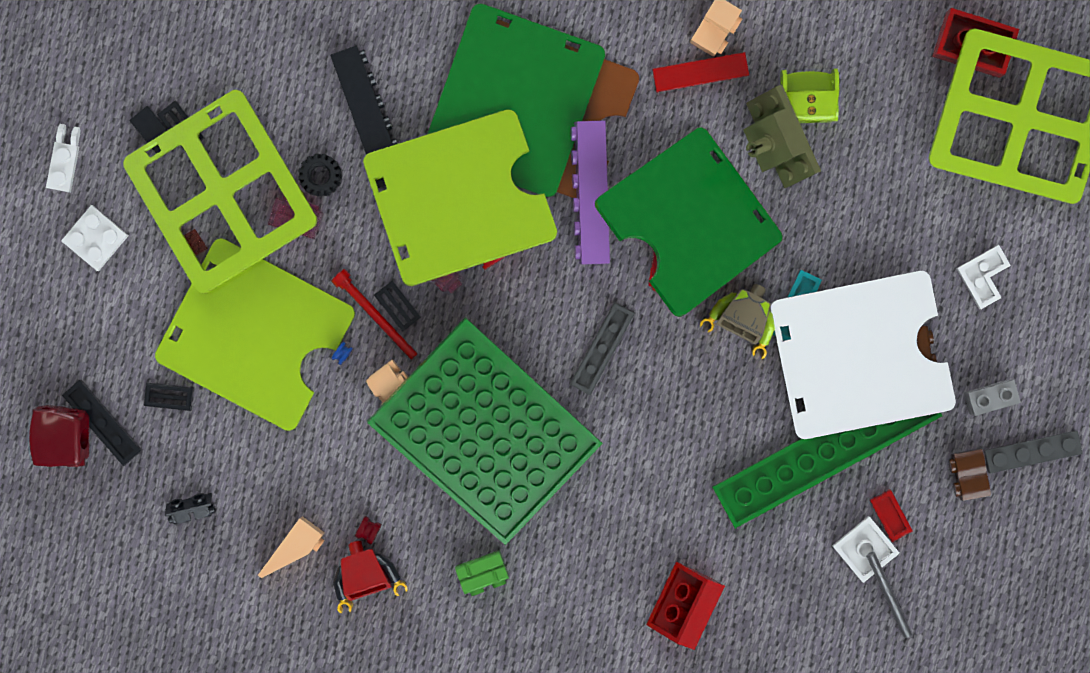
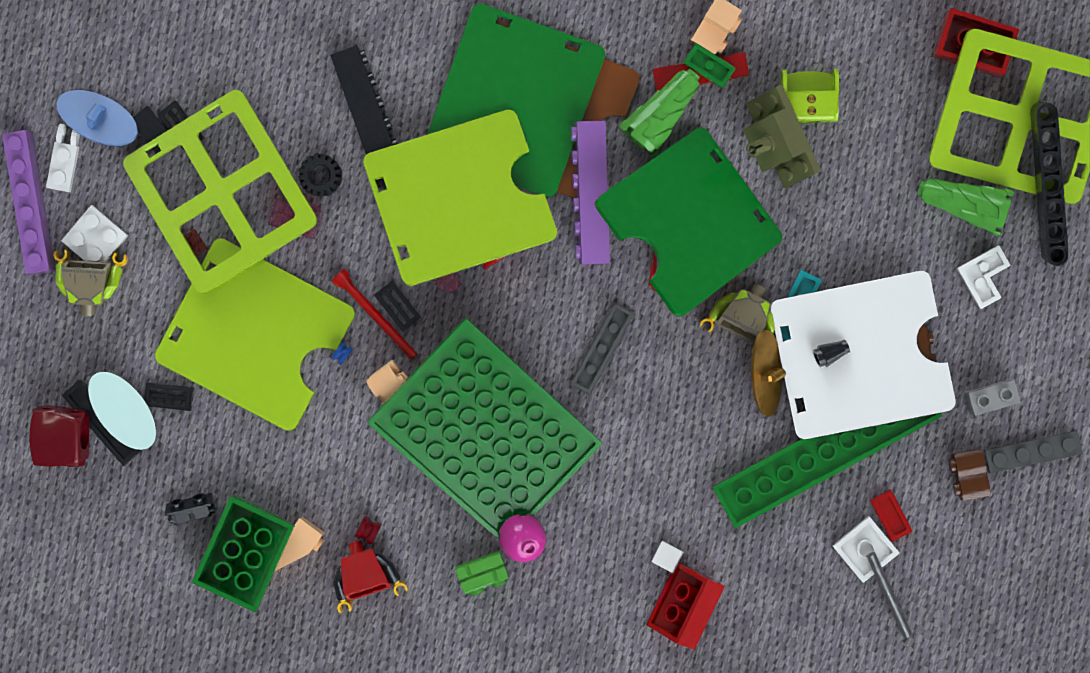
none -> medium lavender brick [2,130,55,275]
none -> torso [53,249,128,316]
none -> medium blue shield [57,90,138,146]
none -> light aqua shield [88,372,156,450]
none -> green slope [192,495,295,613]
none -> dark pink cylinder [498,514,547,562]
none -> bright green cone [618,69,700,158]
none -> white tile [652,541,684,573]
none -> green plate [683,43,736,89]
none -> pearl gold shield [751,330,786,417]
none -> black cone [813,339,850,368]
none -> bright green cone [917,178,1014,236]
none -> black beam [1030,101,1069,266]

